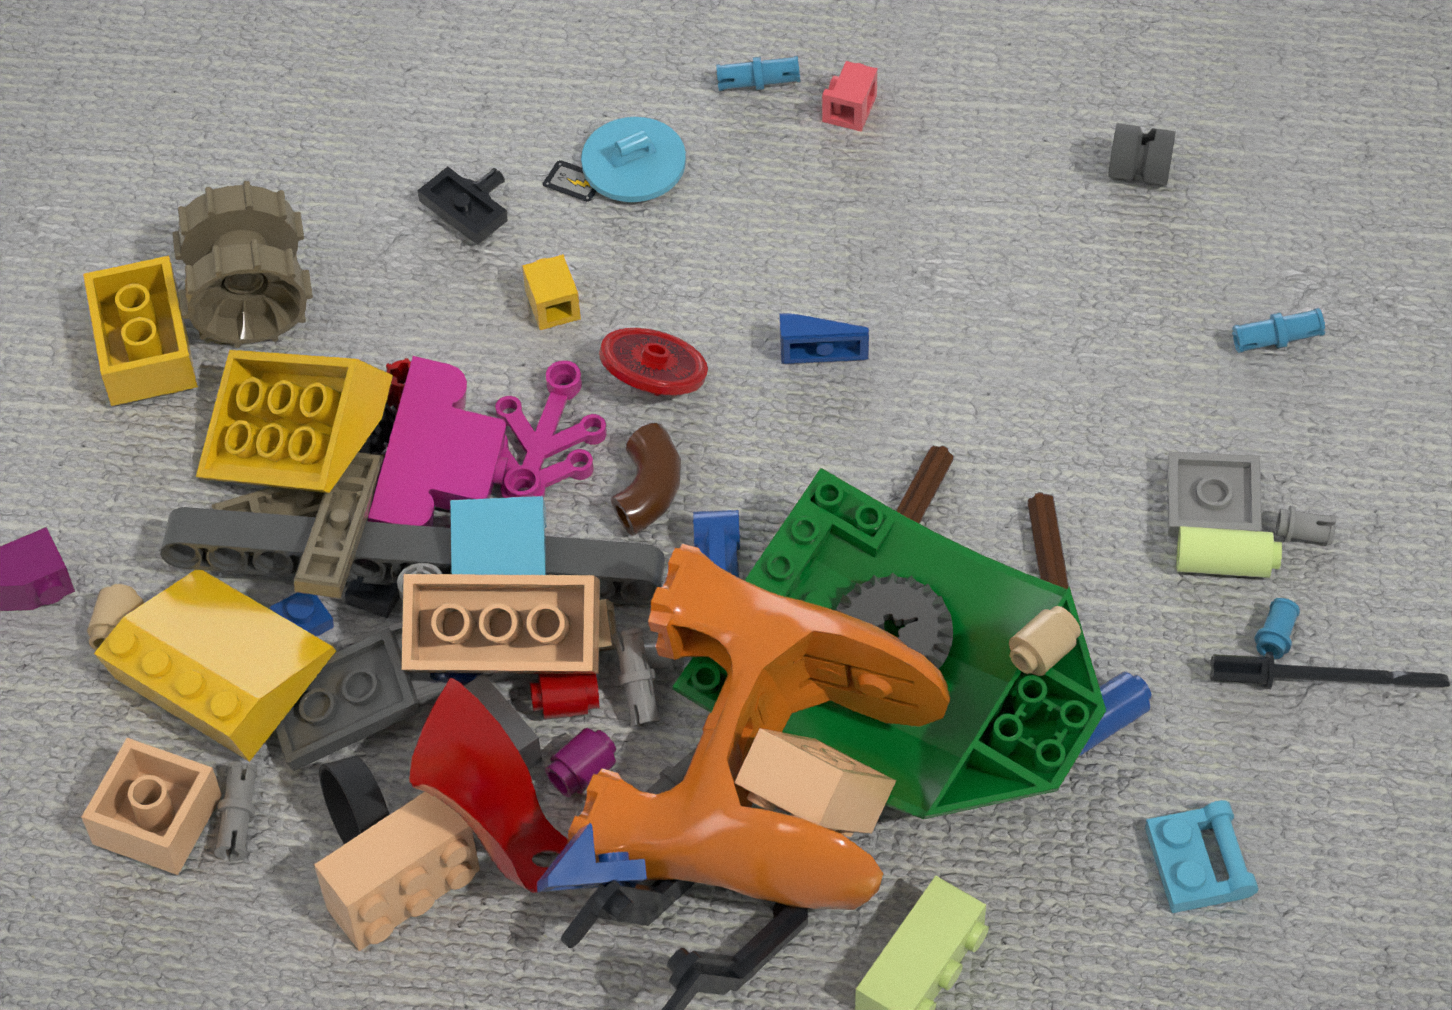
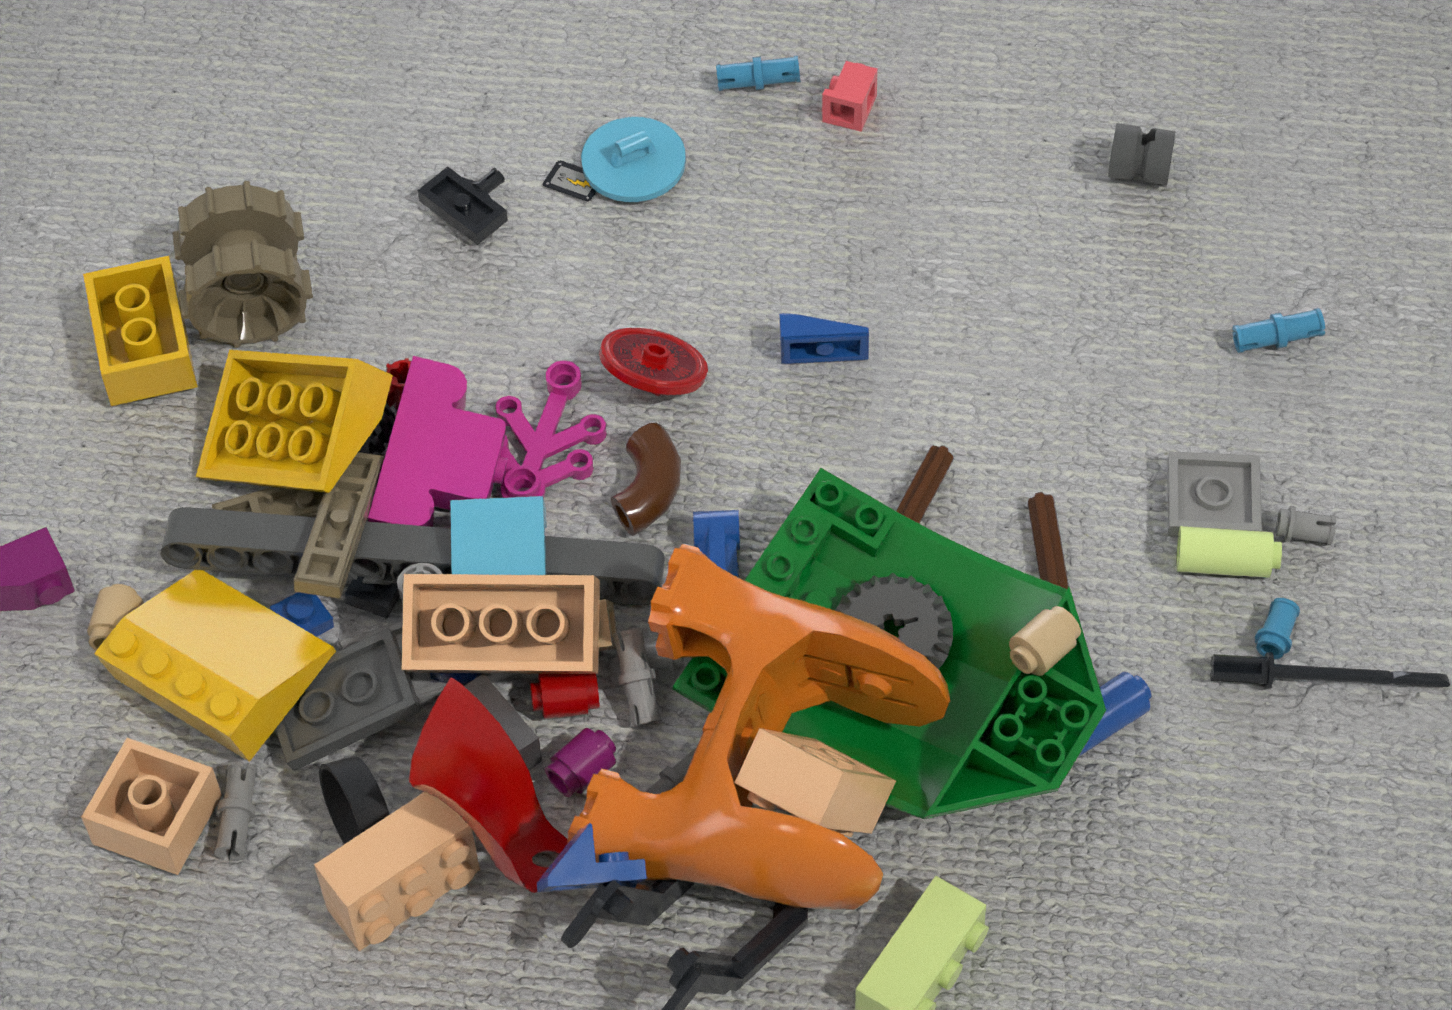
yellow brick [522,254,581,330] -> none
medium azure plate [1145,800,1259,913] -> none

